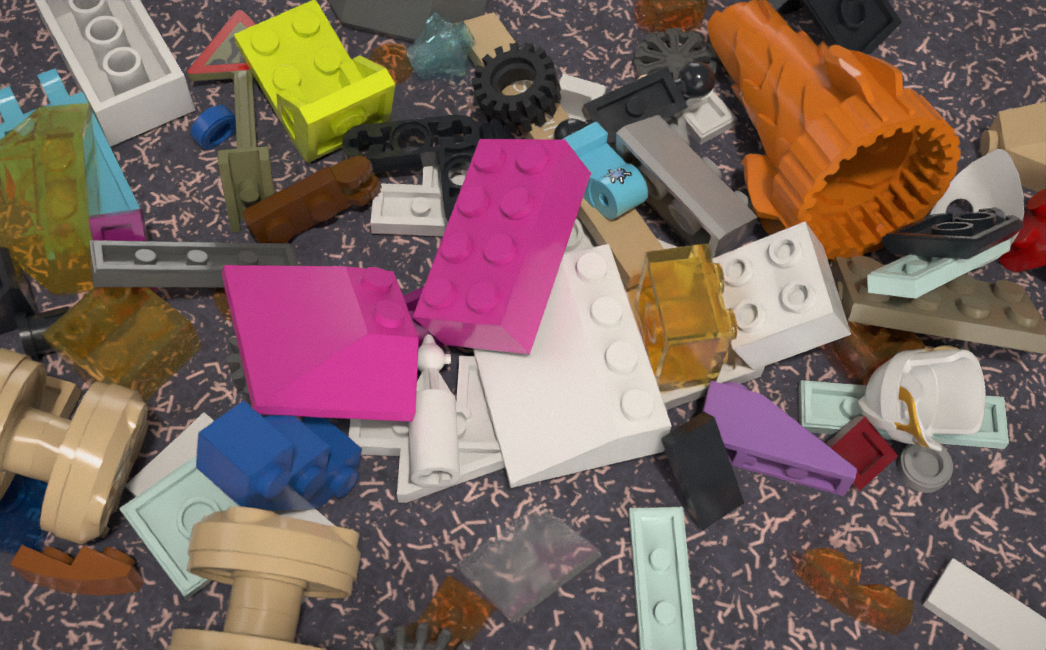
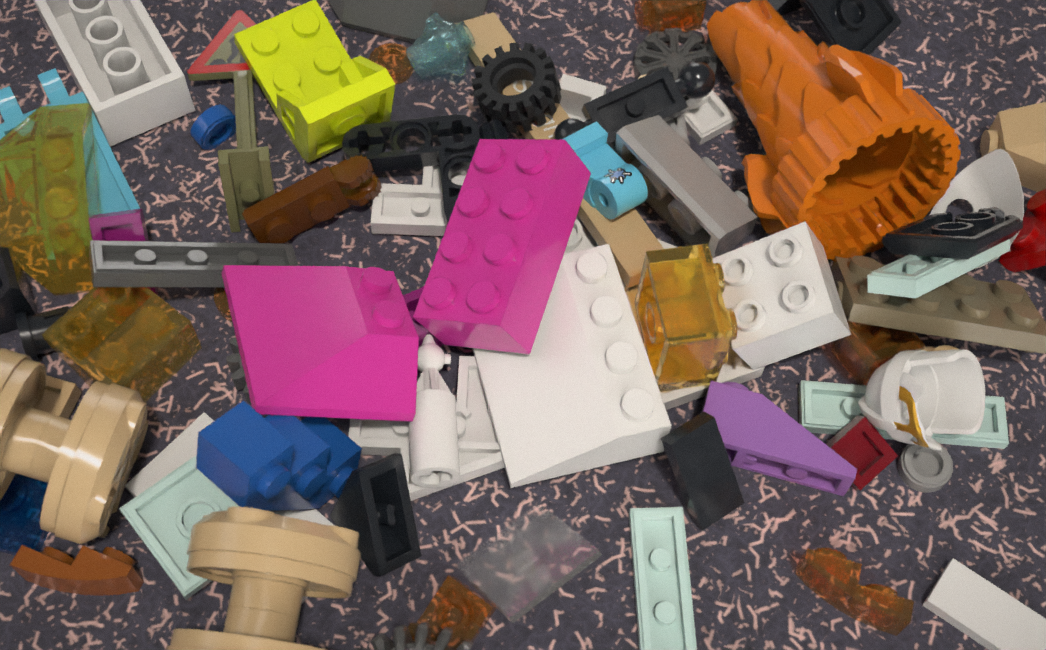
none -> black slope [330,453,422,577]

